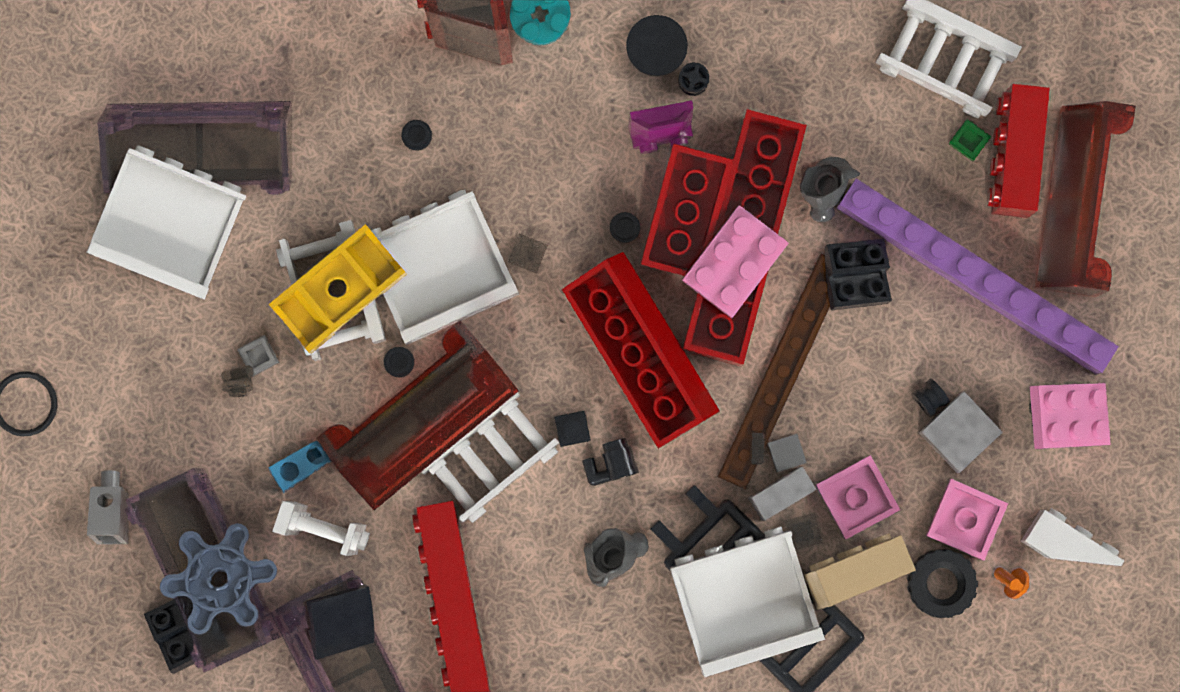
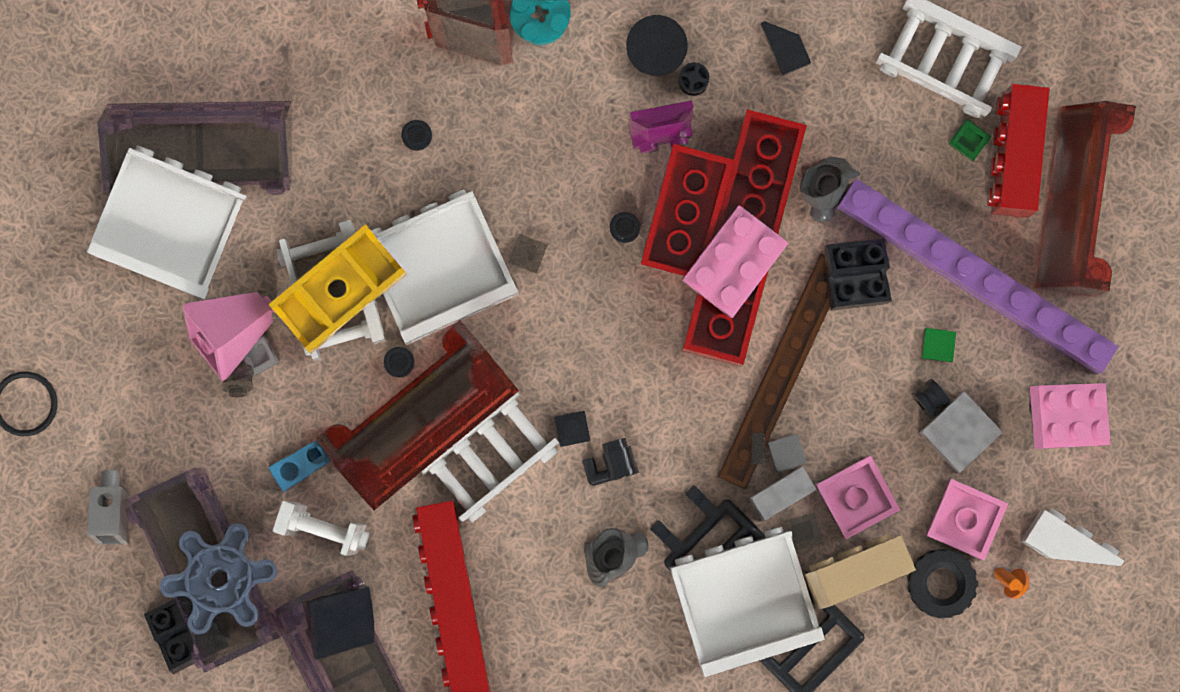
red brick [562,252,720,449] -> none
none -> bright pink slope [182,292,275,381]
none -> black tile [760,21,811,76]
none -> green tile [921,328,956,363]

